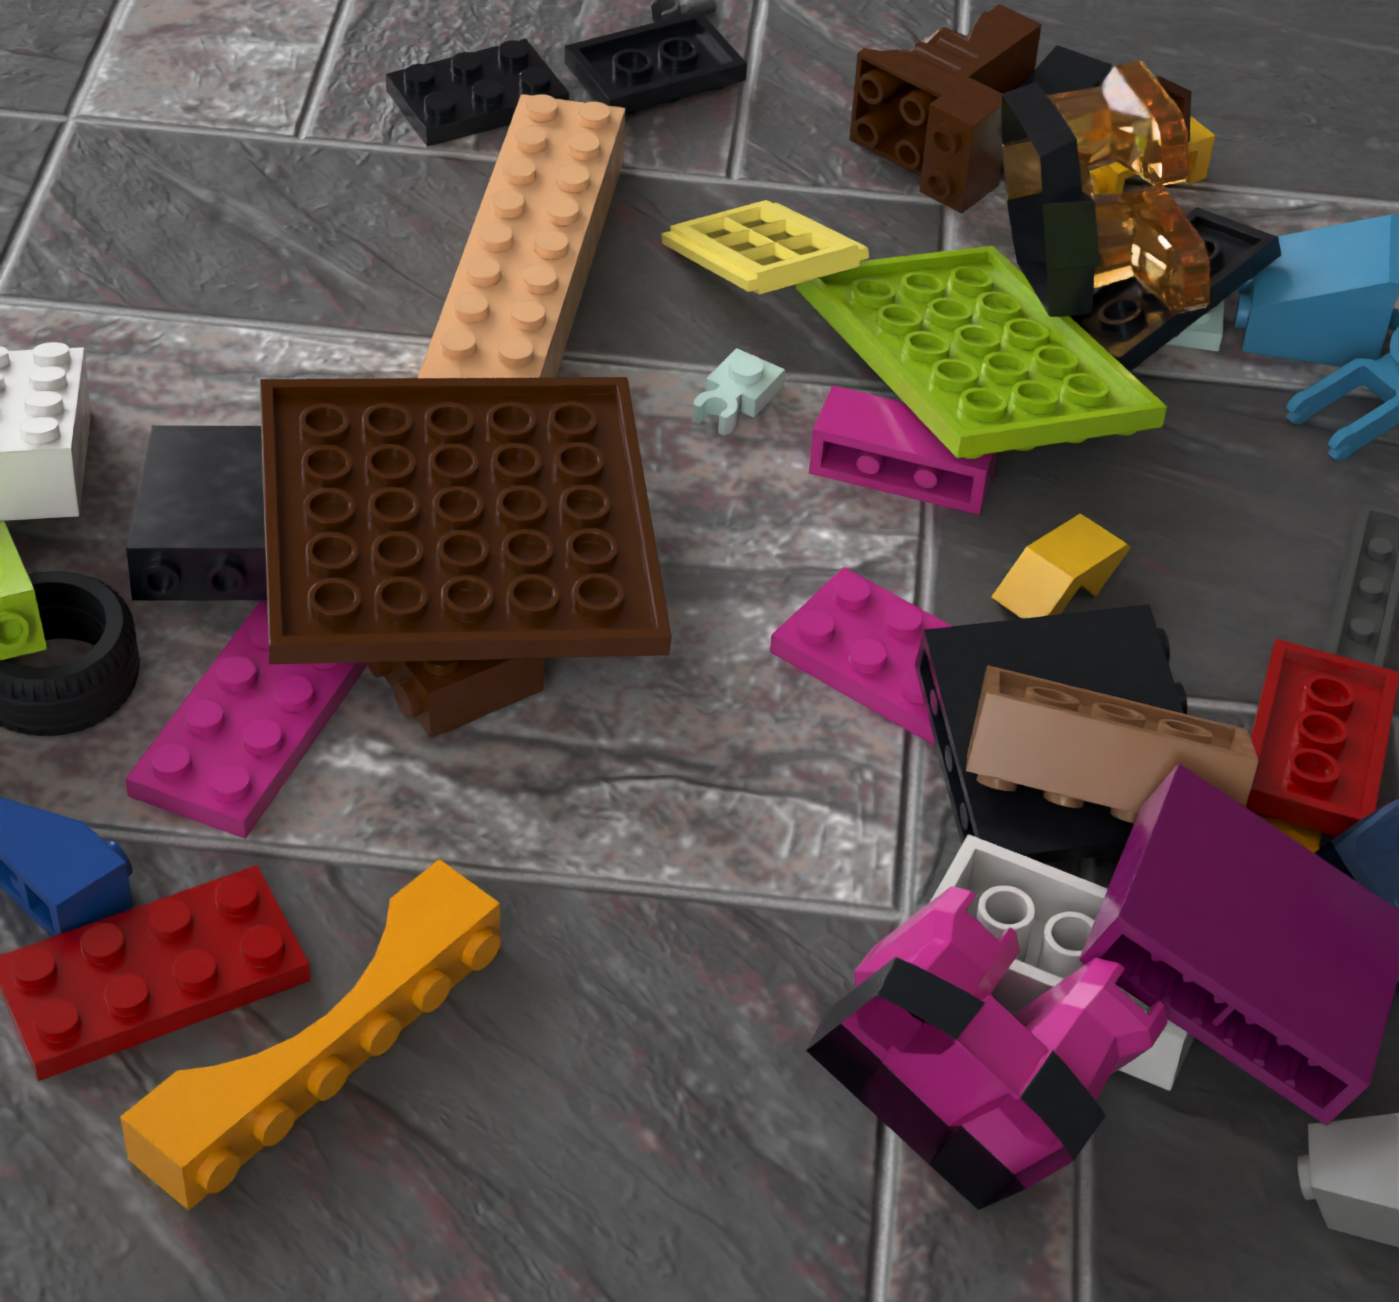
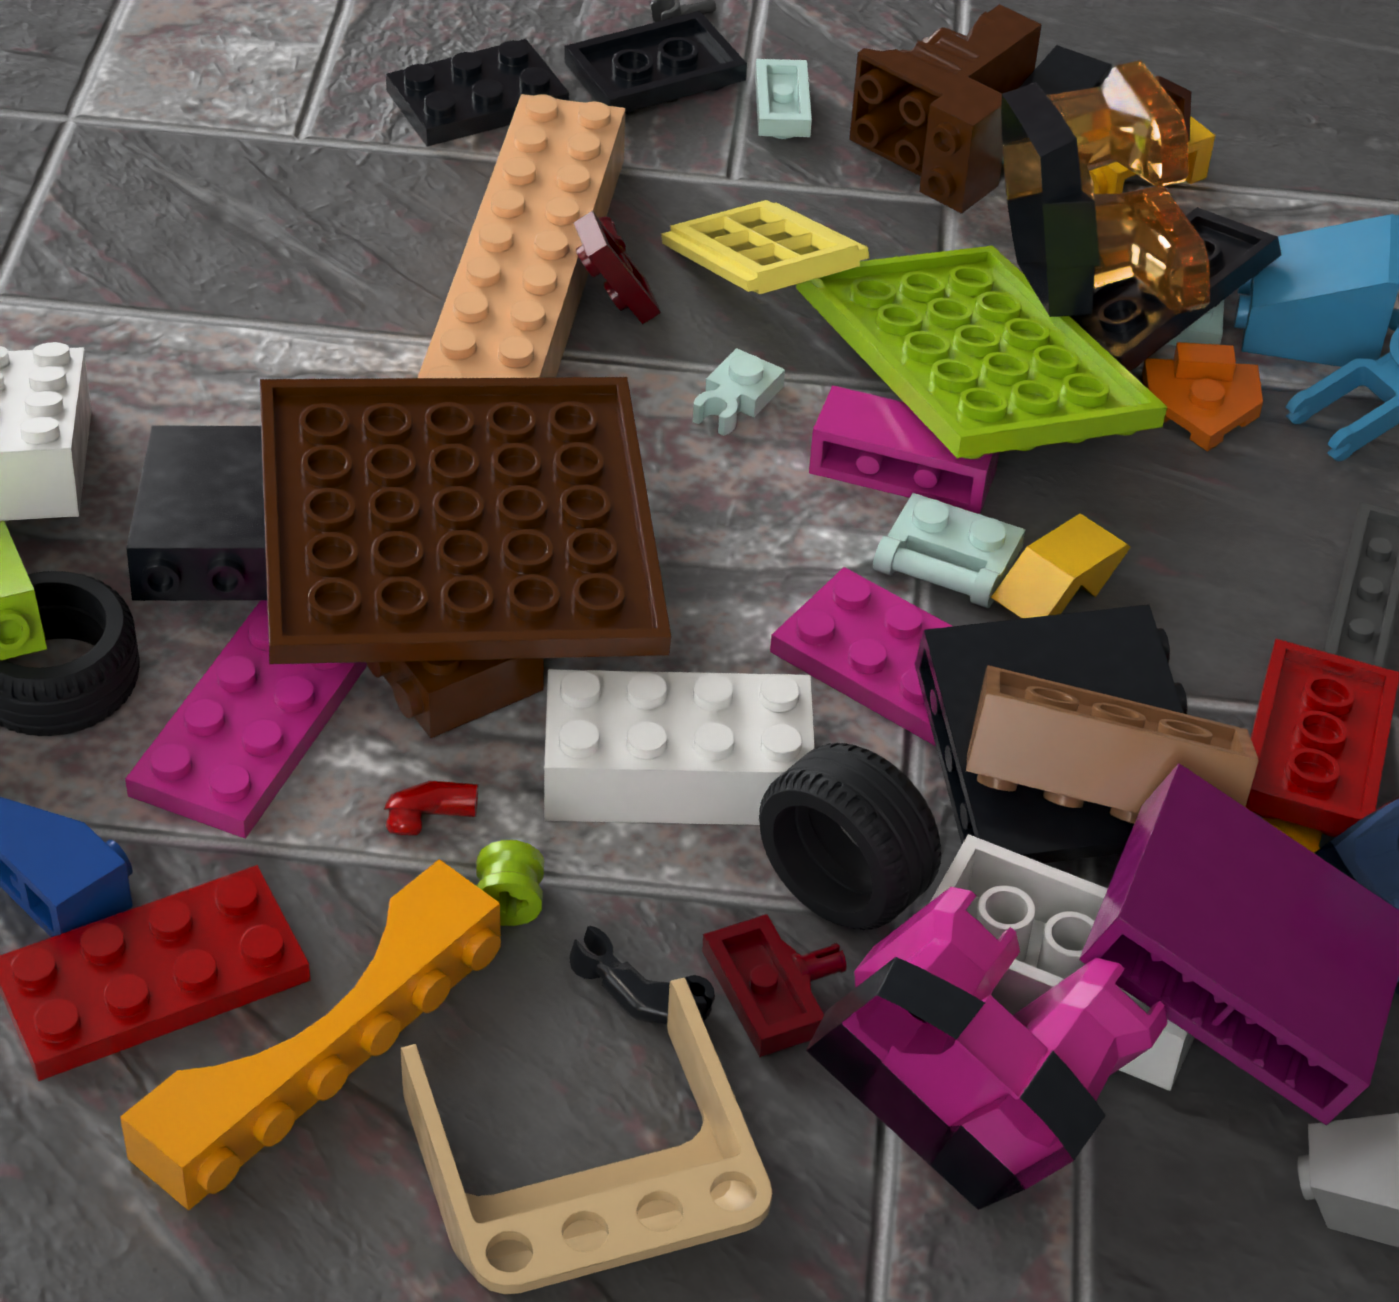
none -> red arm [384,781,479,836]
none -> tan windscreen [401,978,772,1295]
none -> lime wheel [476,840,545,926]
none -> white brick [544,669,814,825]
none -> black arm [570,926,715,1024]
none -> dark red plate [574,211,661,324]
none -> dark red plate [702,914,847,1057]
none -> light aqua plate [755,59,812,139]
none -> black tyre [759,743,942,930]
none -> light aqua plate [873,493,1025,608]
none -> orange plate [1142,342,1263,452]

